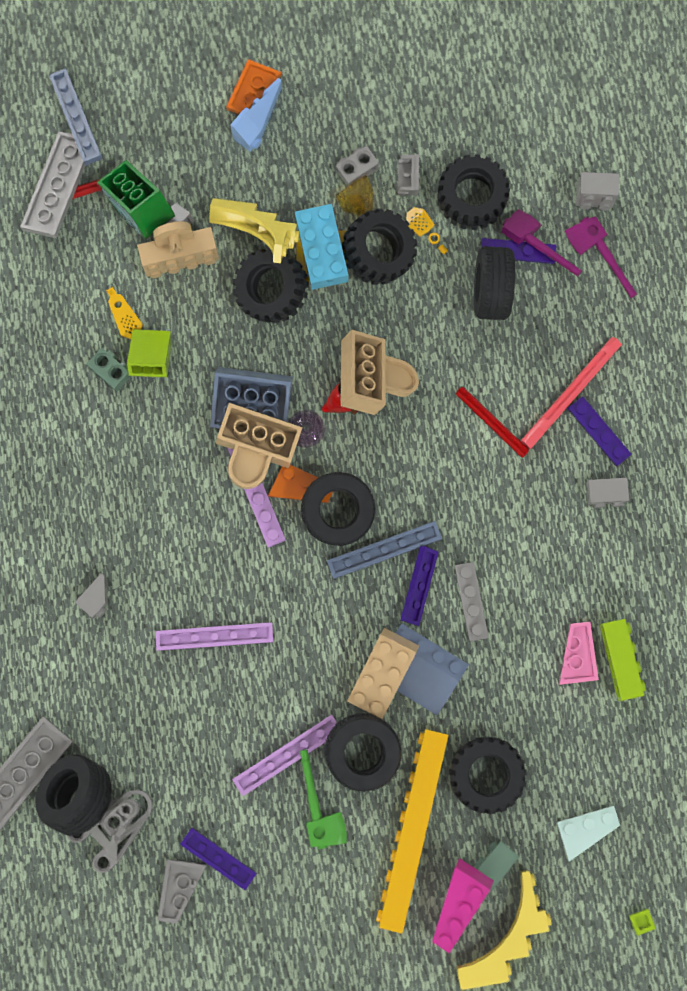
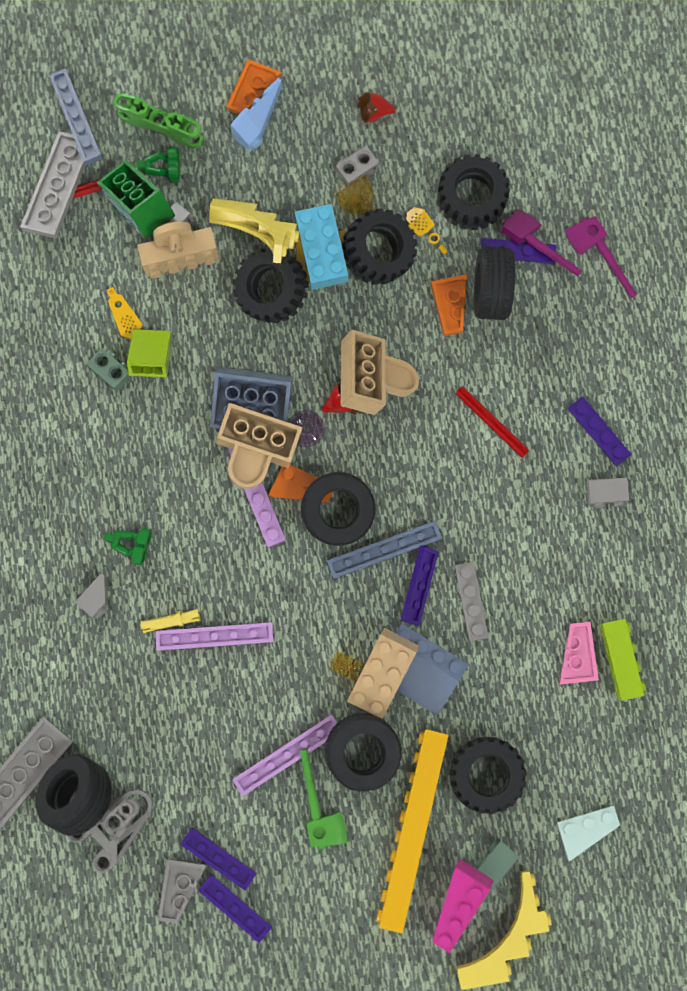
light grey hinge [398,154,419,196] -> none
coral piece [521,337,622,449] -> none
light grey brick [575,172,619,210] -> none
lime plate [628,908,656,936] -> none
none -> green piece [104,528,152,566]
none -> bright green piece [113,93,204,148]
none -> green piece [136,146,180,183]
none -> light yellow pin [141,609,201,633]
none -> dark purple plate [198,874,272,943]
none -> clear yellow bracket [329,651,365,682]
none -> hat [357,92,396,123]
none -> orange wing [430,274,467,336]

